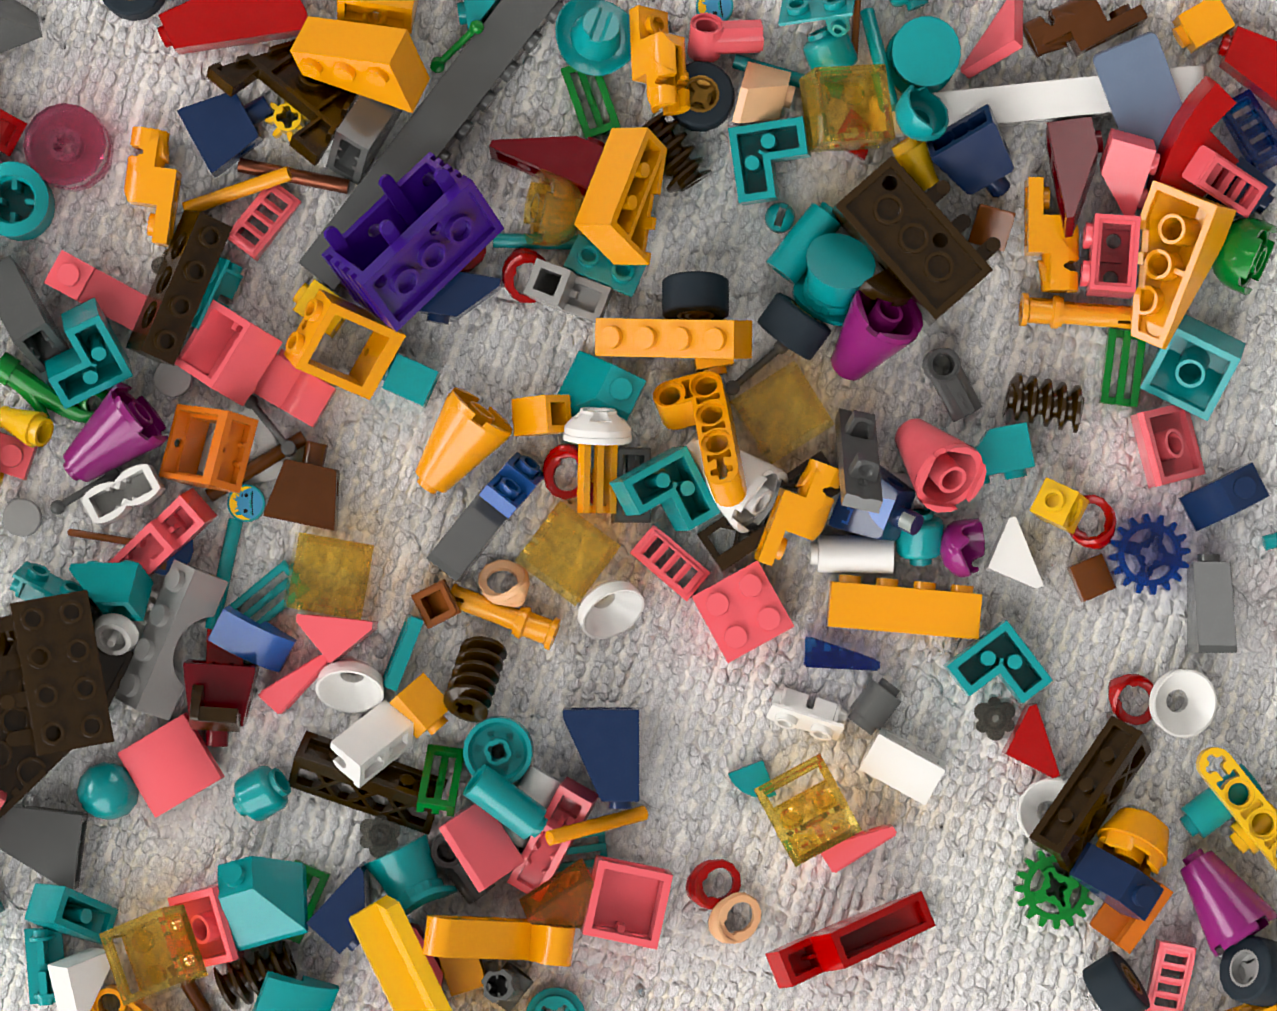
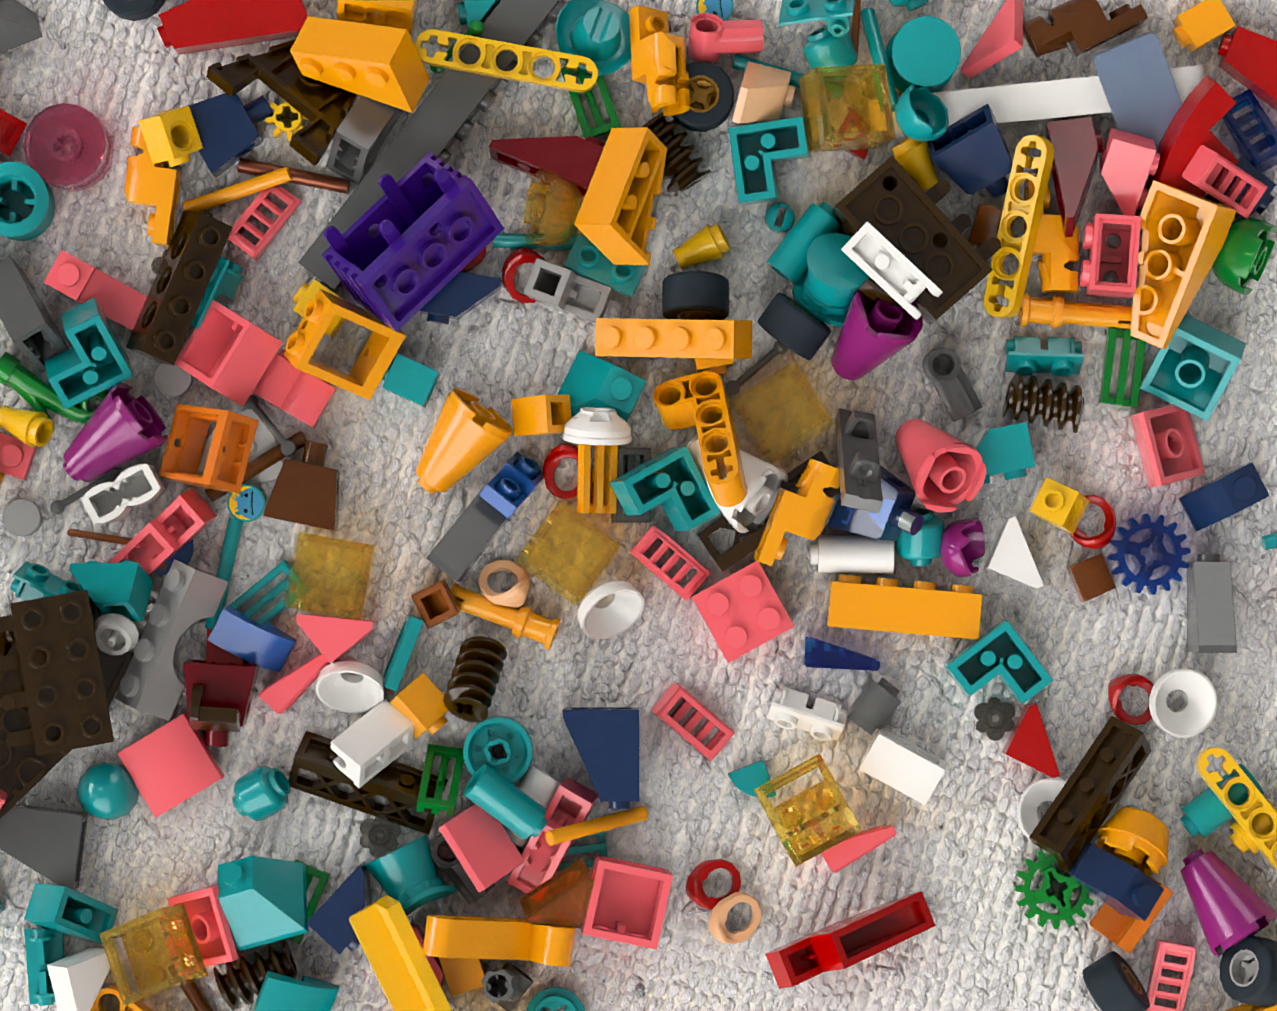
none -> yellow brick [138,105,203,167]
none -> yellow beam [415,29,598,92]
none -> coral slope [651,682,735,761]
none -> yellow cone [673,223,731,270]
none -> white hinge [841,221,943,320]
none -> yellow beam [984,135,1054,318]
none -> teal hinge [1004,336,1084,377]

